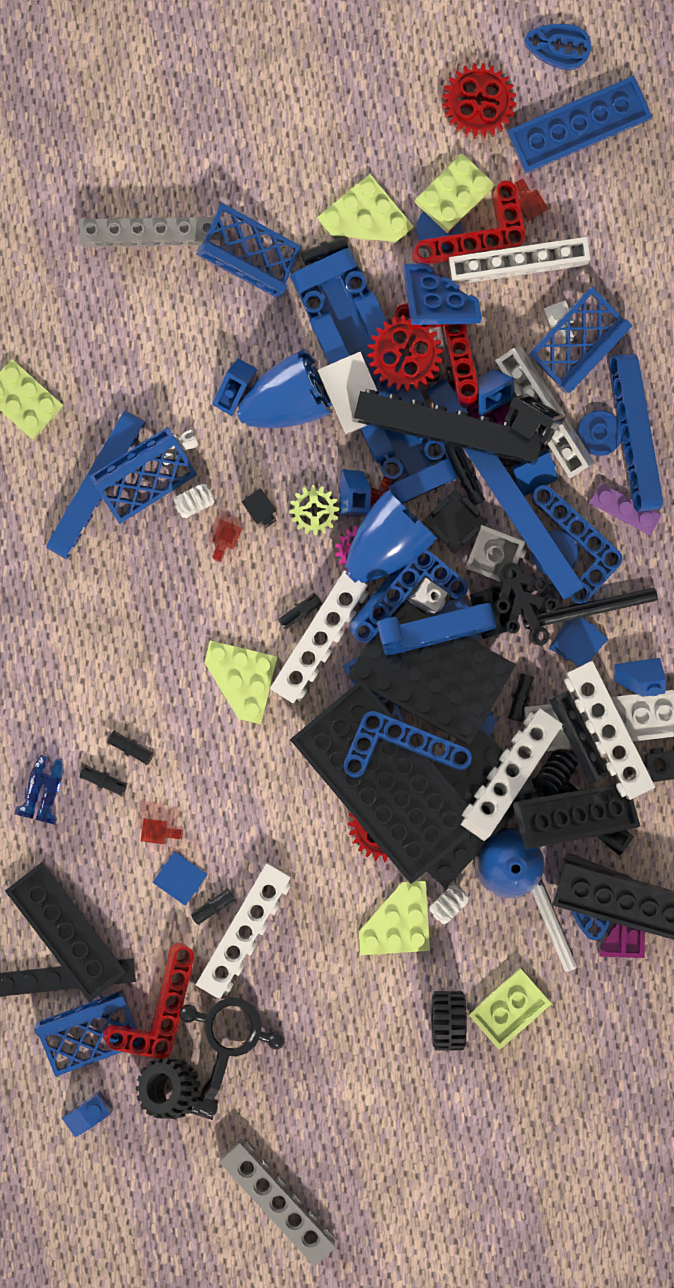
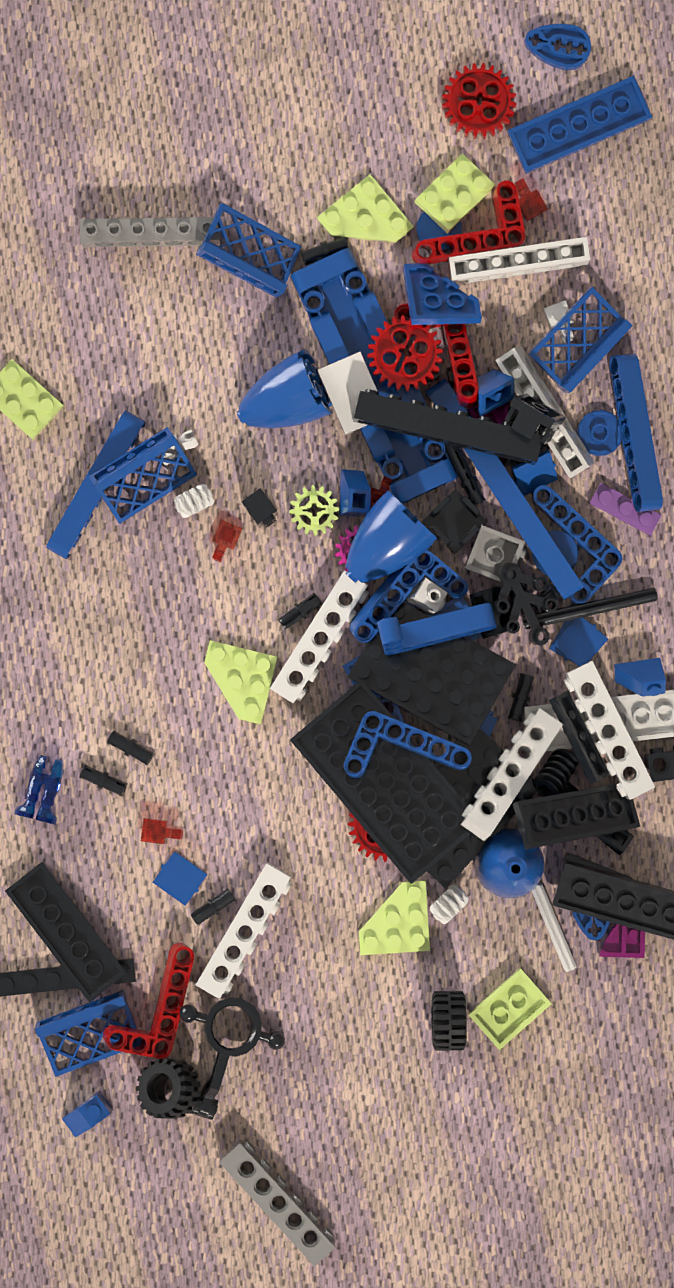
blue slope [212,358,258,416] -> none

